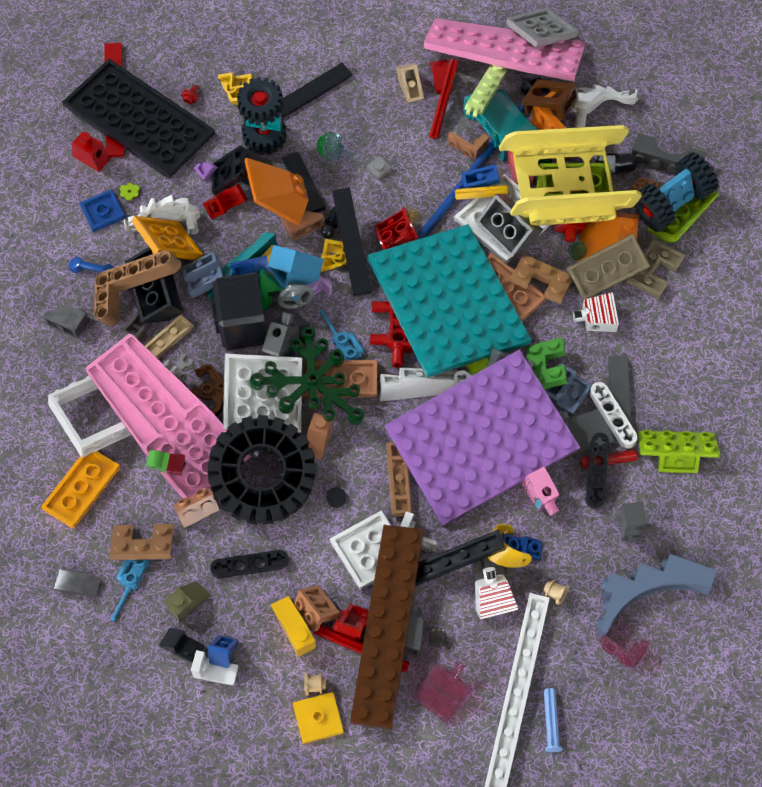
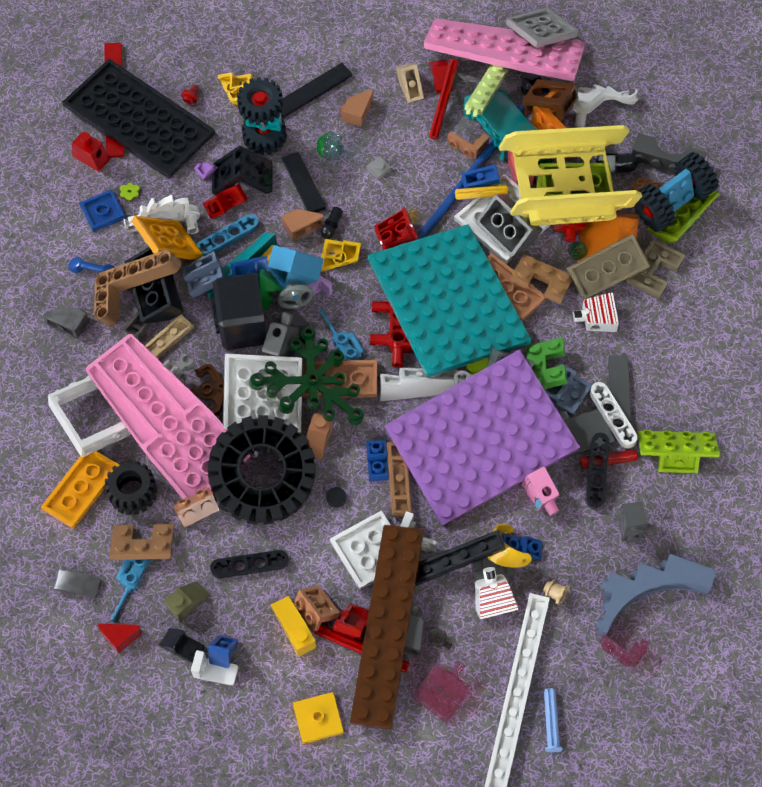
leg [146,450,186,476] -> none
orange slope [244,158,309,226] -> none
tan brick [304,672,326,696] -> none
black tile [332,187,372,296] -> none
none -> red slope [98,623,142,654]
none -> black tyre [105,460,157,515]
none -> dark azure beam [196,214,259,257]
none -> nougat slope [340,90,373,127]
none -> blue slope [366,440,389,481]

